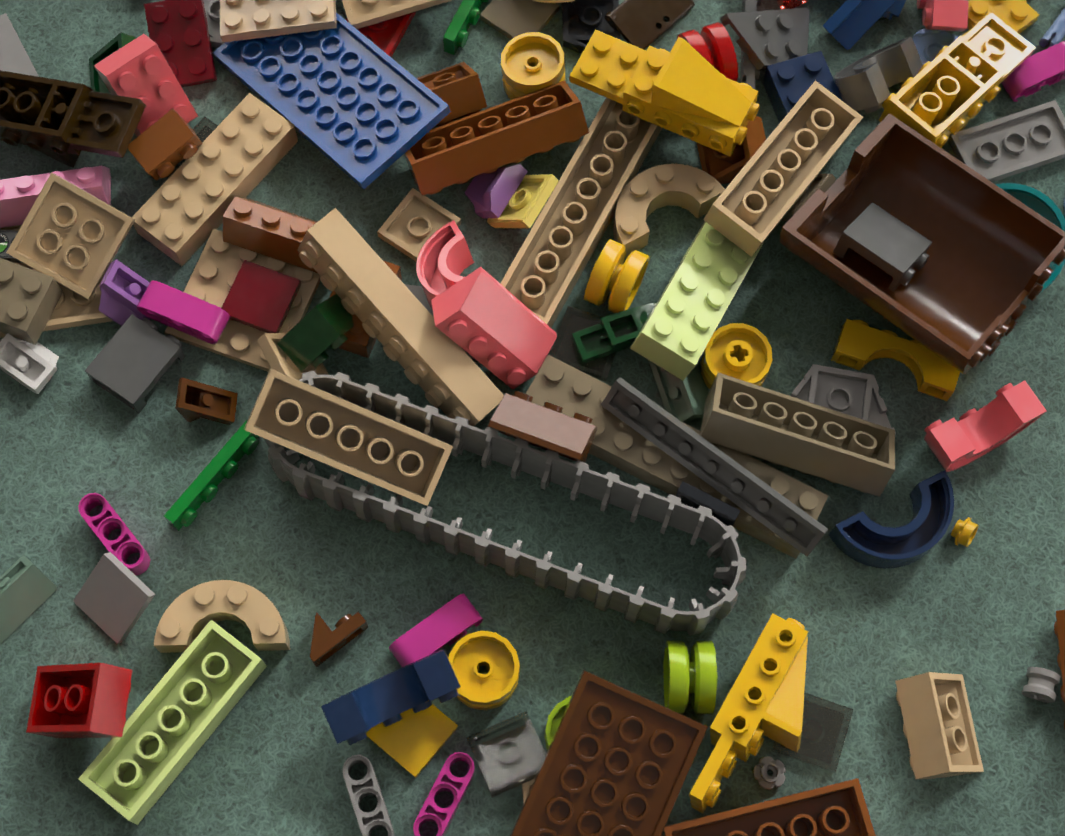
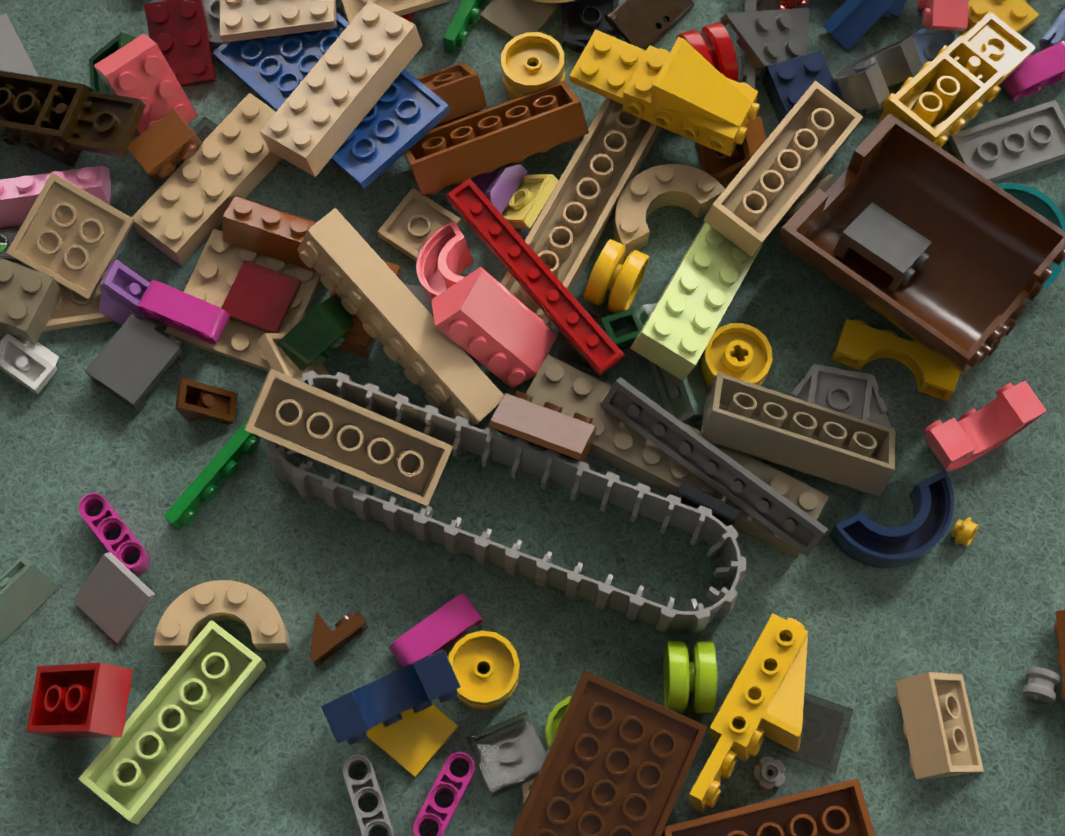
none -> tan brick [260,1,423,177]
none -> red tile [446,178,624,376]

